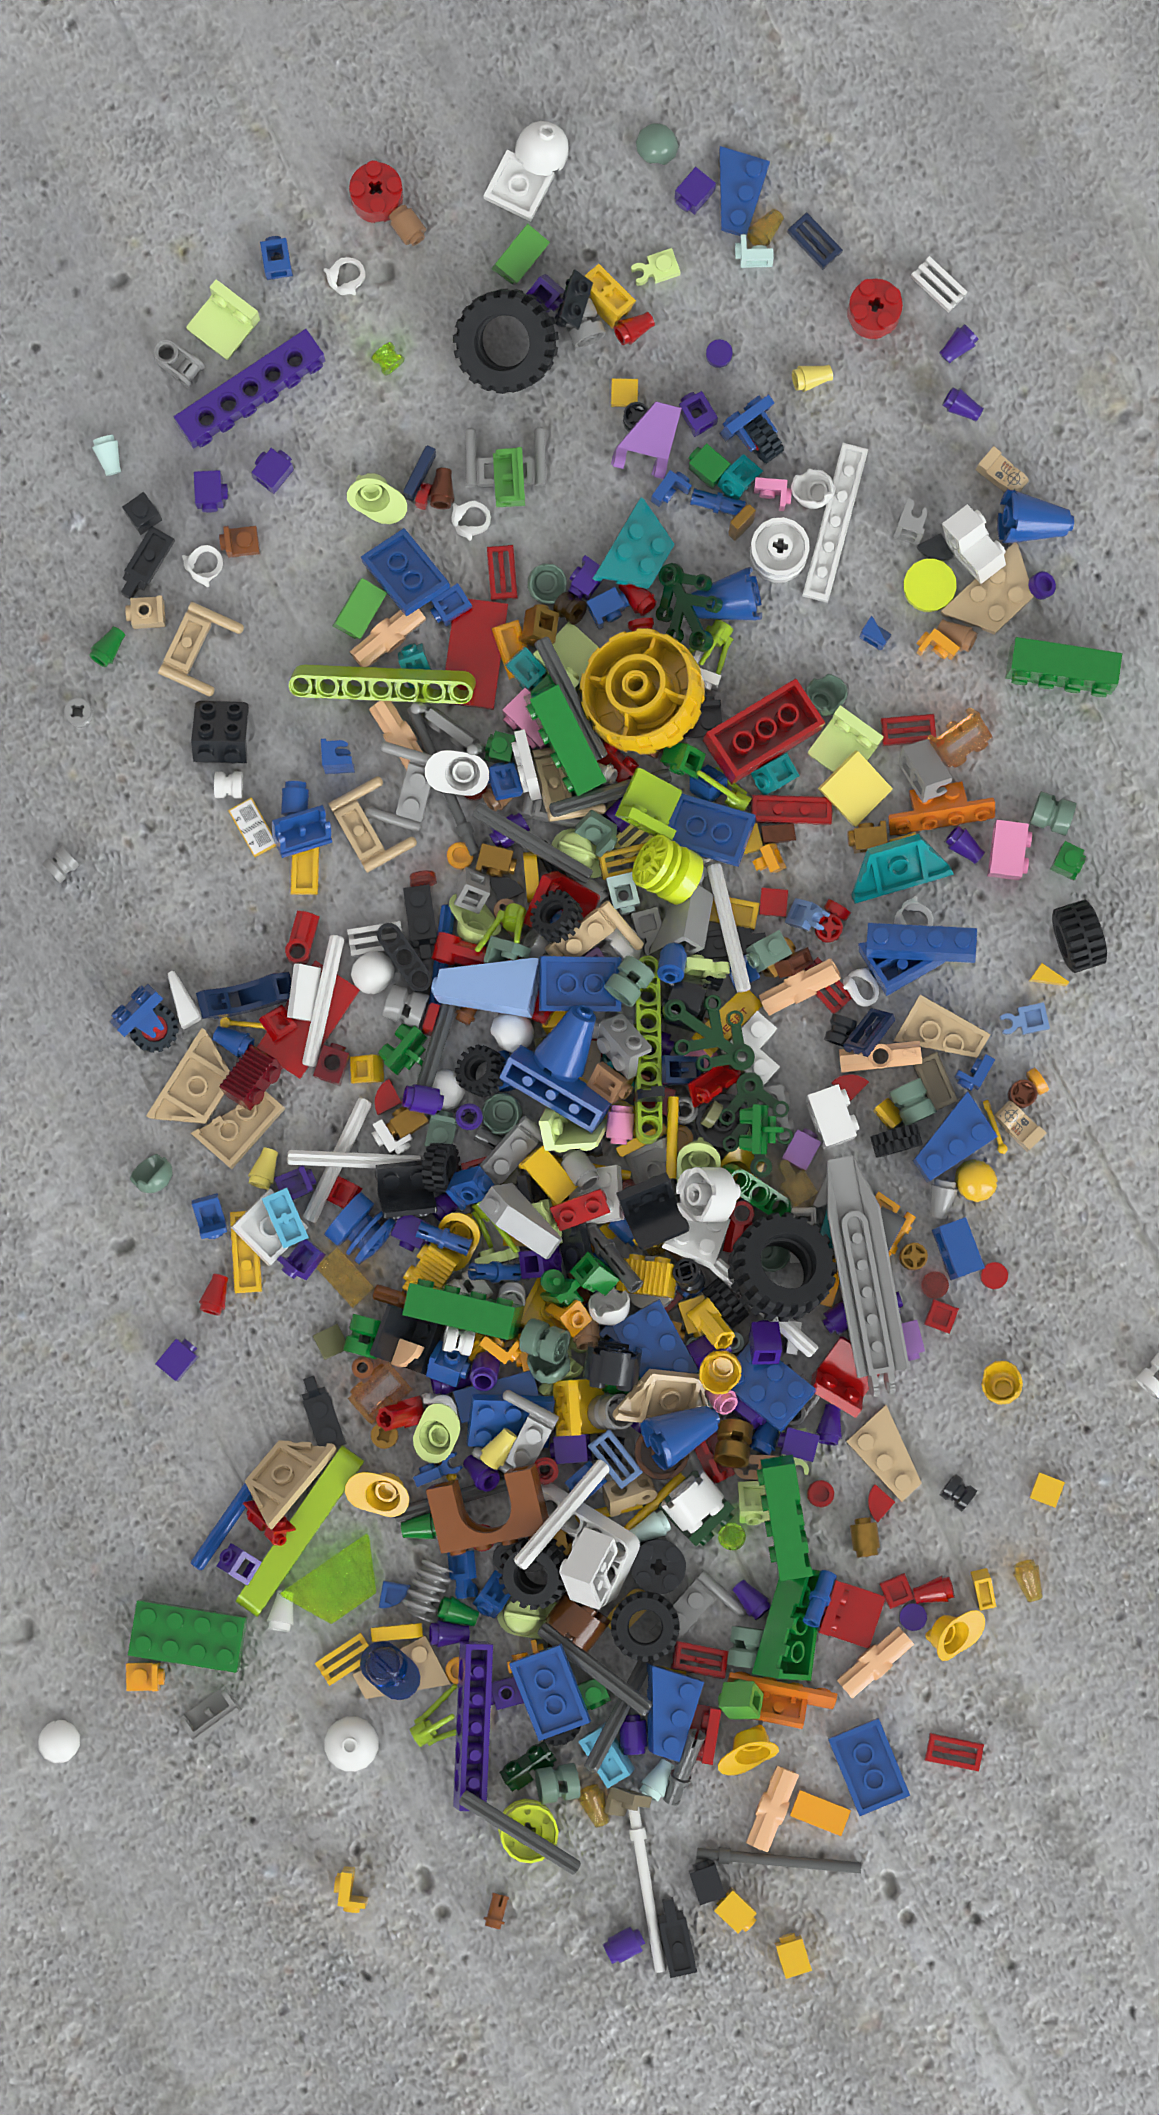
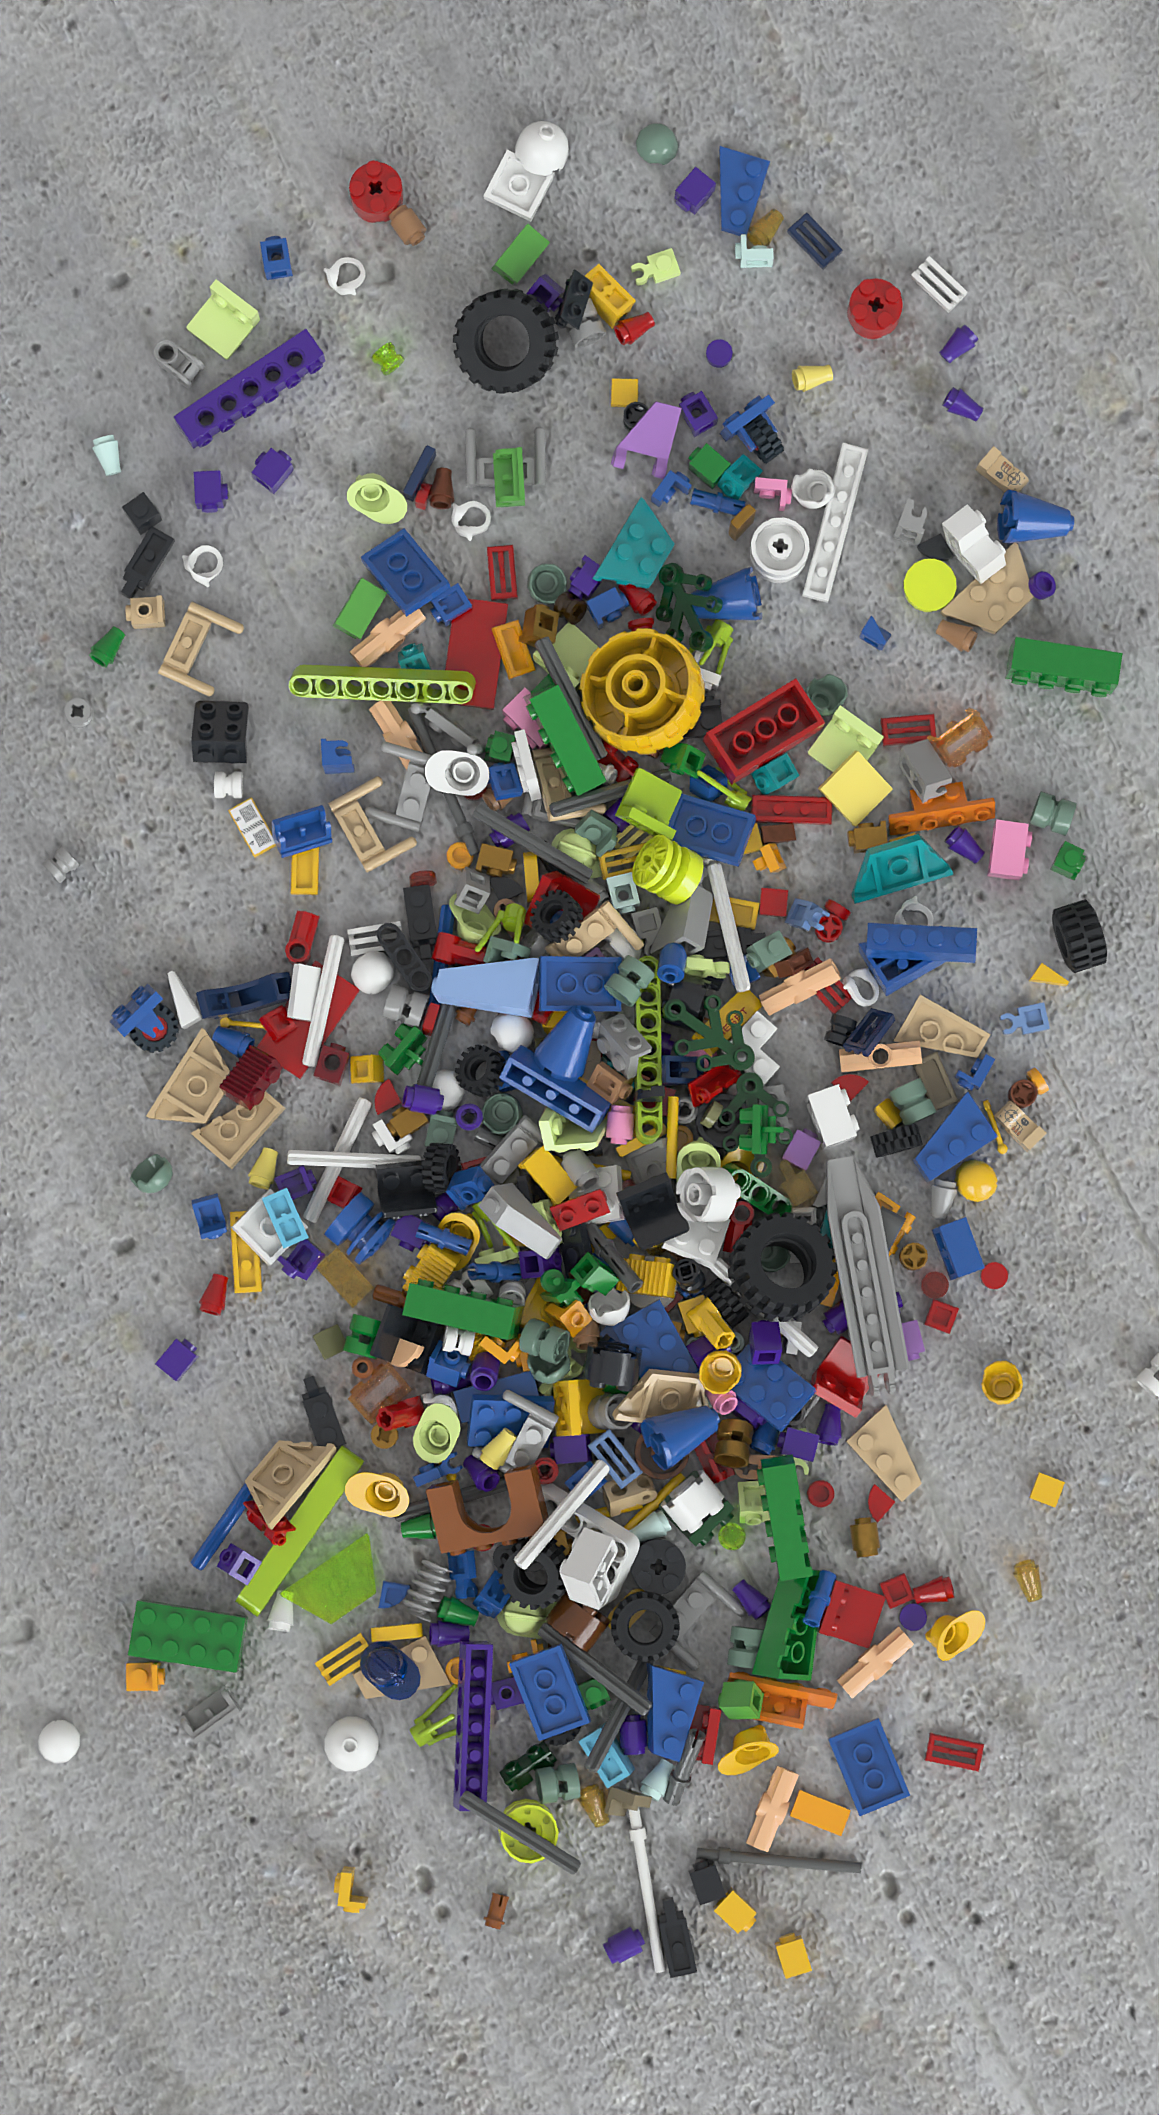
dark orange bracket [219,526,260,558] -> none
blue brick [281,781,309,816] -> none
teal bracket [505,647,547,689] -> none
red tile [671,1641,728,1679] -> none
light orange bracket [916,628,960,660] -> none
black wheel [939,1474,978,1512] -> none
yellow piece [970,1568,996,1611] -> none

